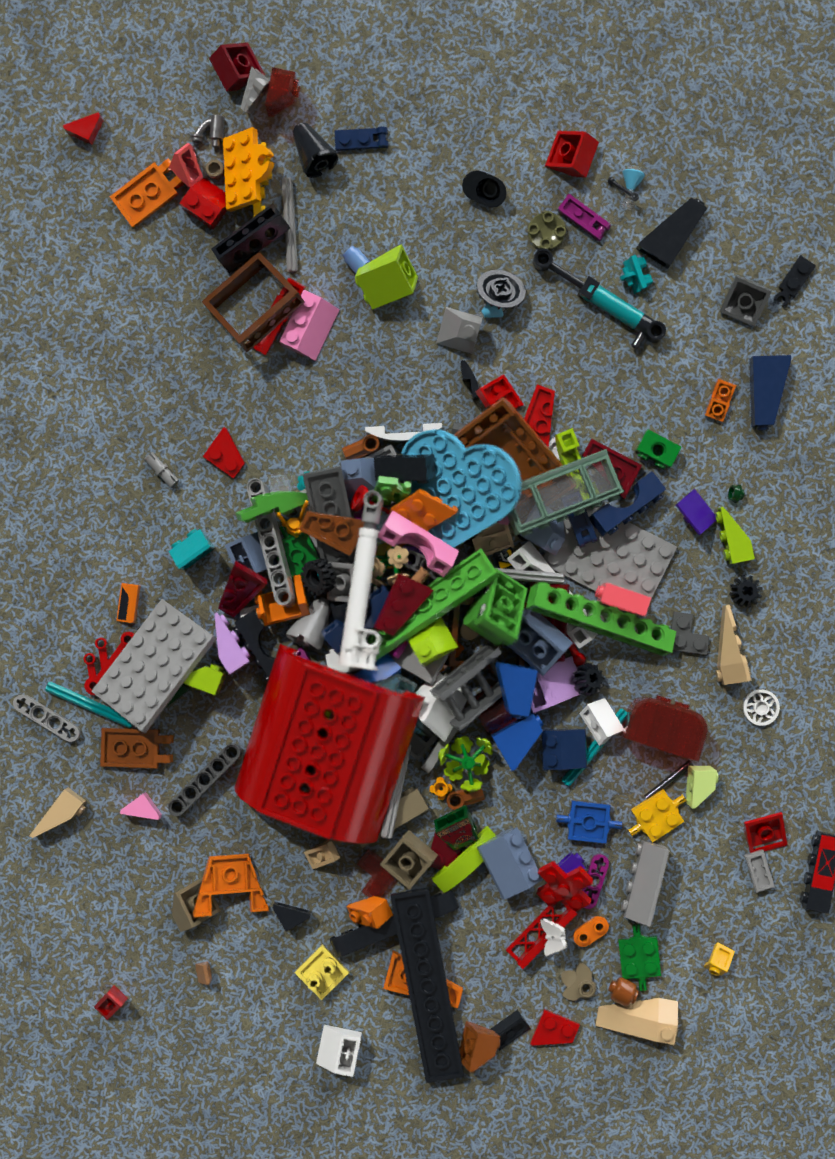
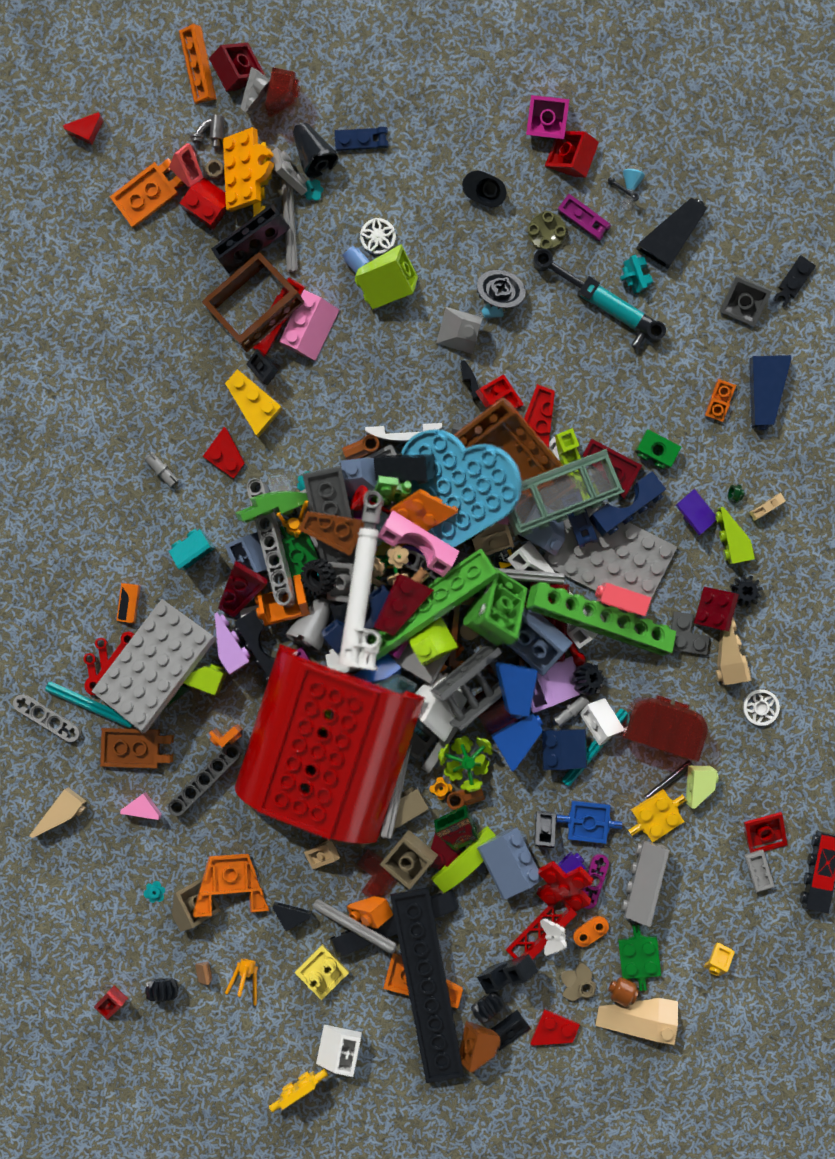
none -> teal plant [143,881,165,903]
none -> black gear [145,978,179,1002]
none -> orange slope [179,24,217,104]
none -> orange bracket [209,724,243,747]
none -> yellow wedge [225,369,283,438]
none -> light orange plant [225,958,258,1006]
none -> black slope [247,349,280,386]
none -> yellow plate [269,1069,328,1113]
none -> light grey plate [272,147,307,196]
none -> teal plant [304,179,324,201]
none -> light grey axle [313,899,397,954]
none -> white wheel [360,218,396,255]
none -> black gear [471,992,504,1023]
none -> black arch [477,954,538,994]
none -> dark pink slope [526,95,570,139]
none -> slope [533,811,556,848]
none -> light grey pin [553,694,590,728]
none -> dark red plate [694,587,739,632]
none -> tan piece [749,493,786,521]

